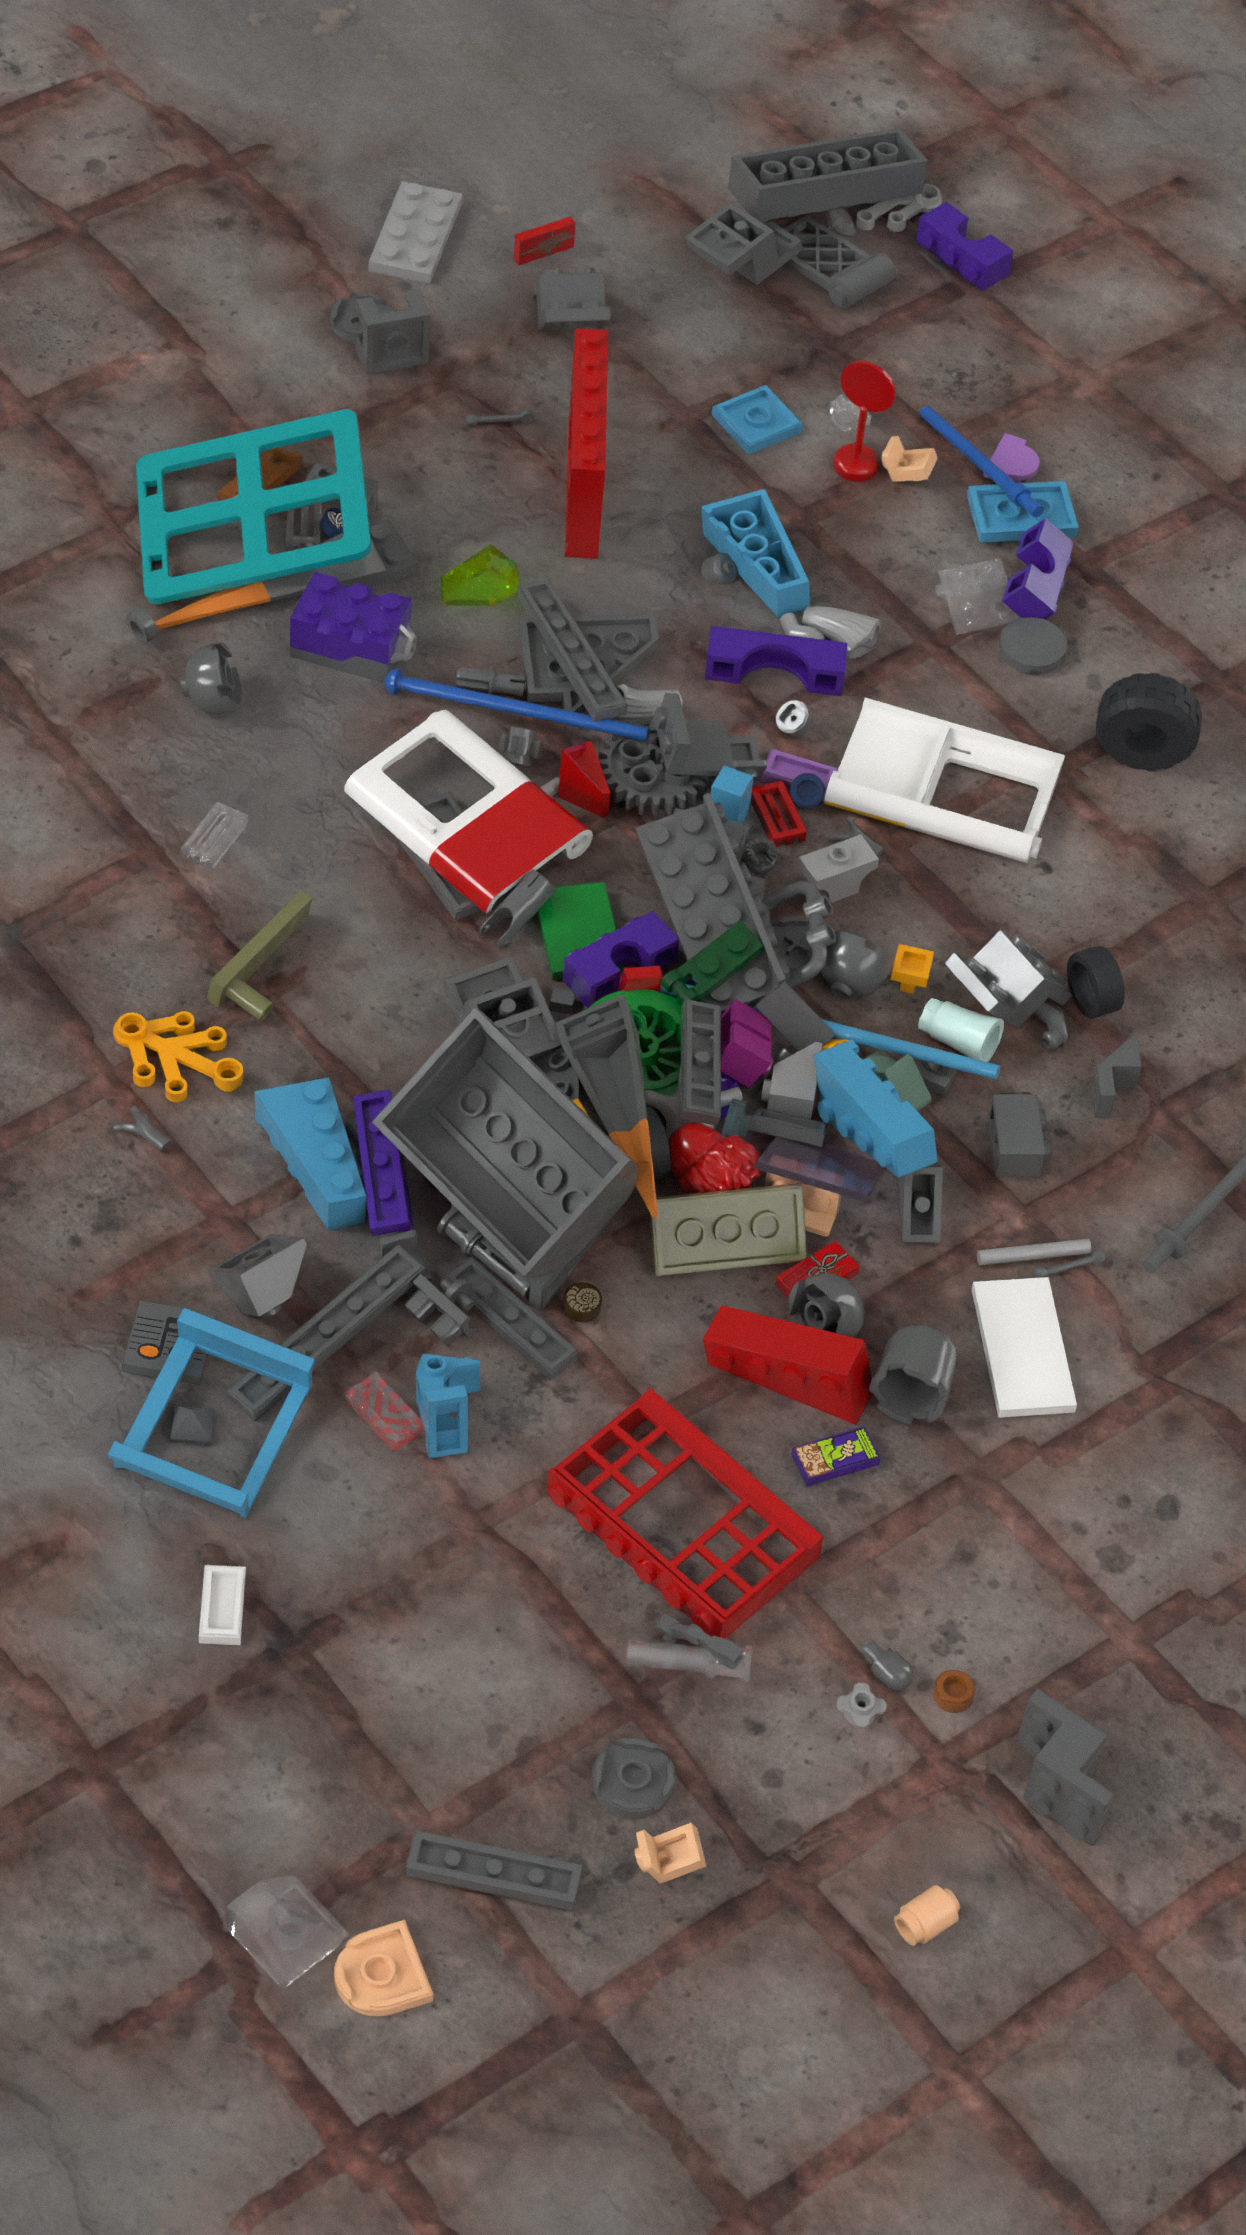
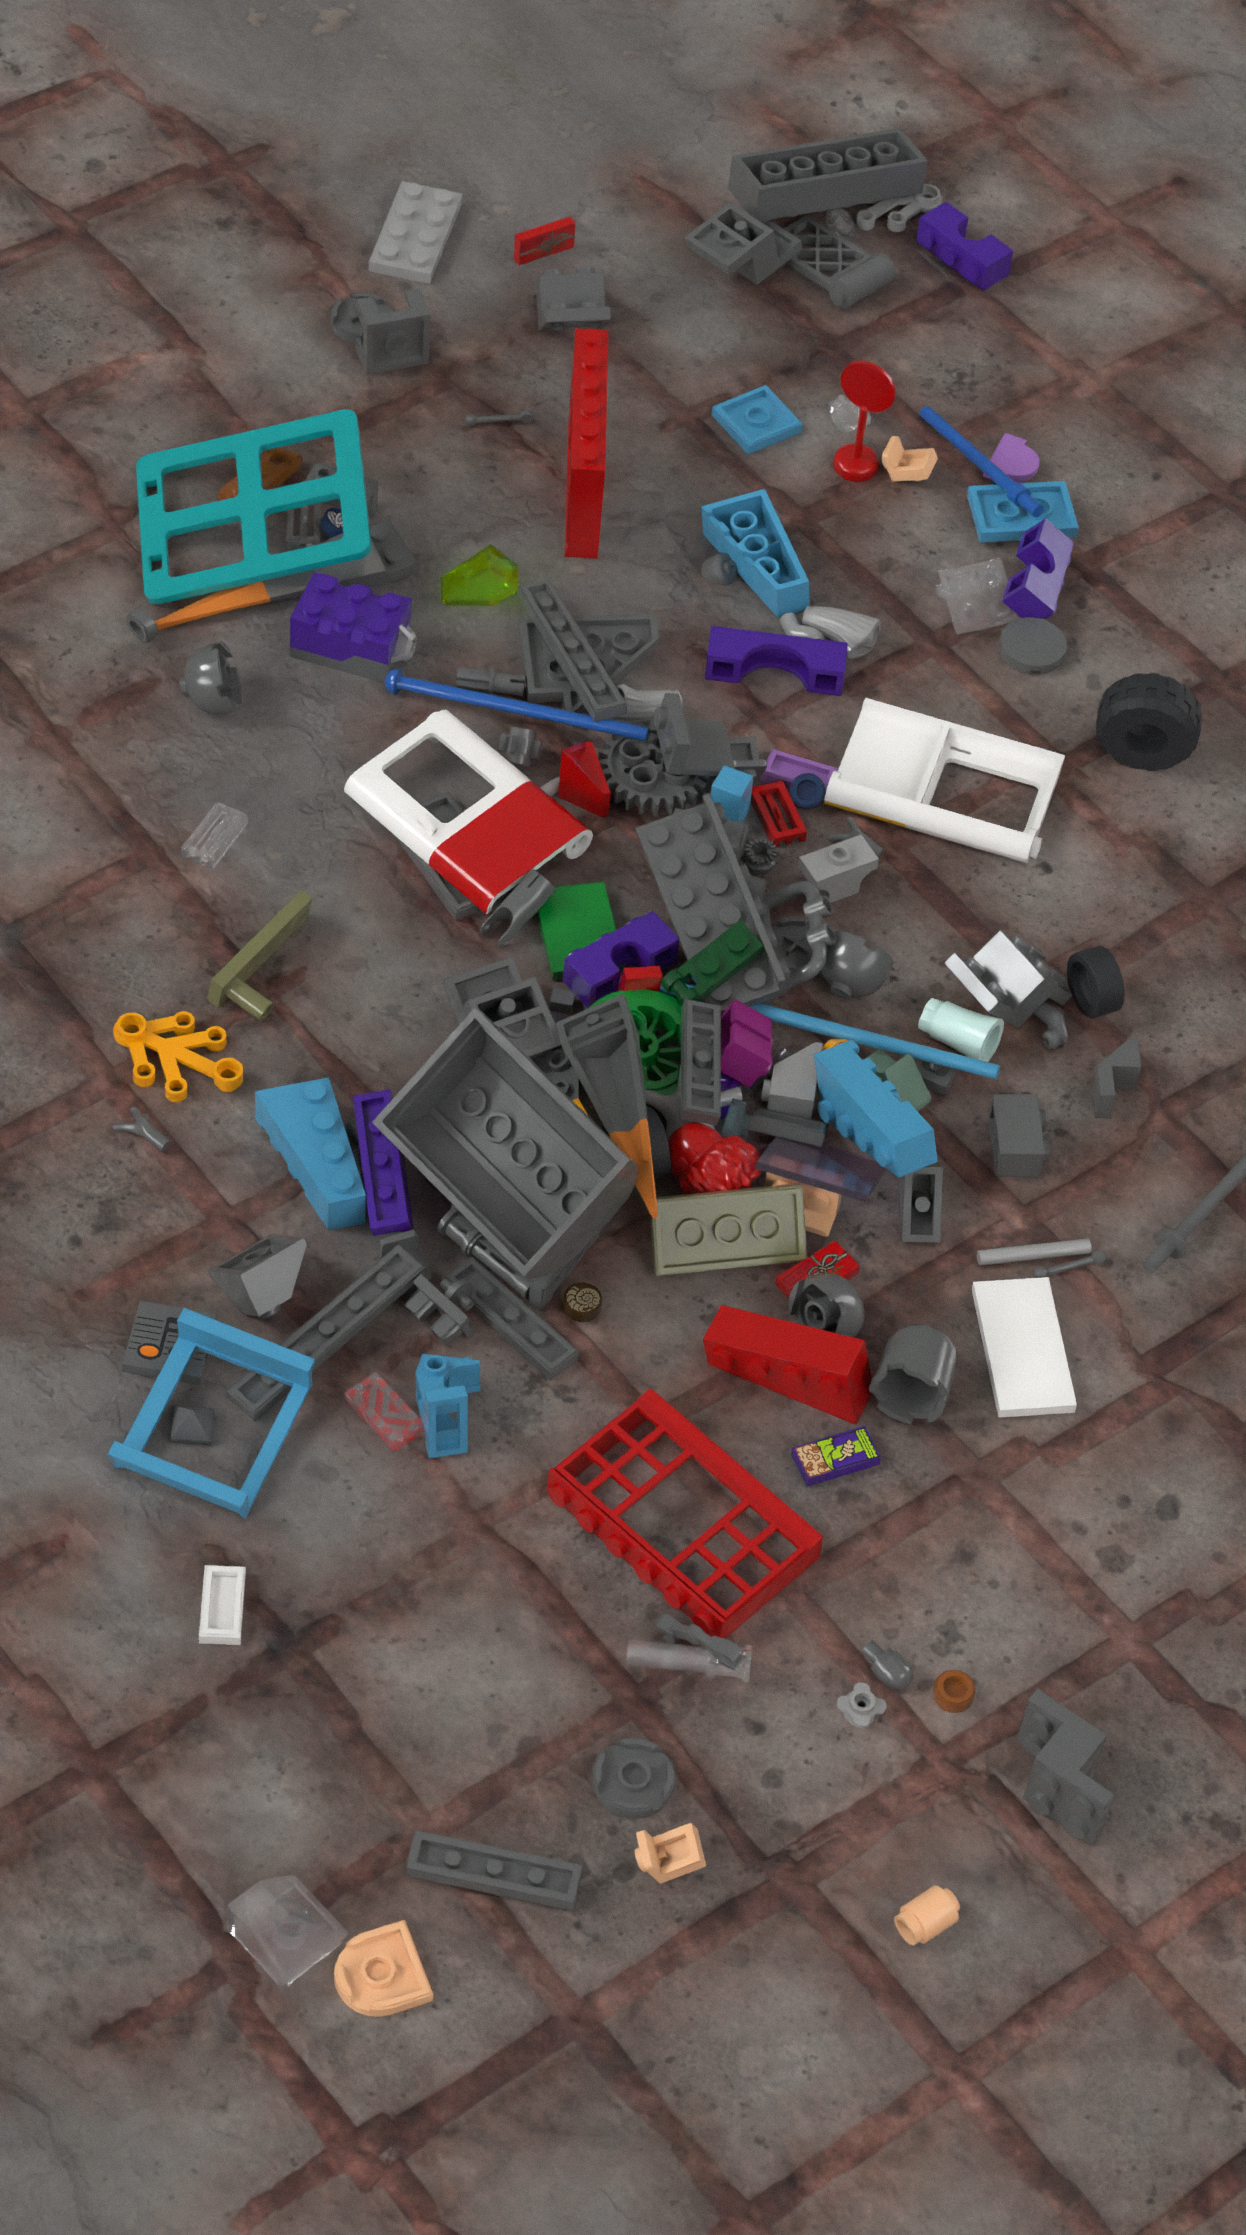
dark grey tile [756,981,835,1051] -> none
tile [776,700,813,737] -> none
light orange tile [891,944,934,994] -> none

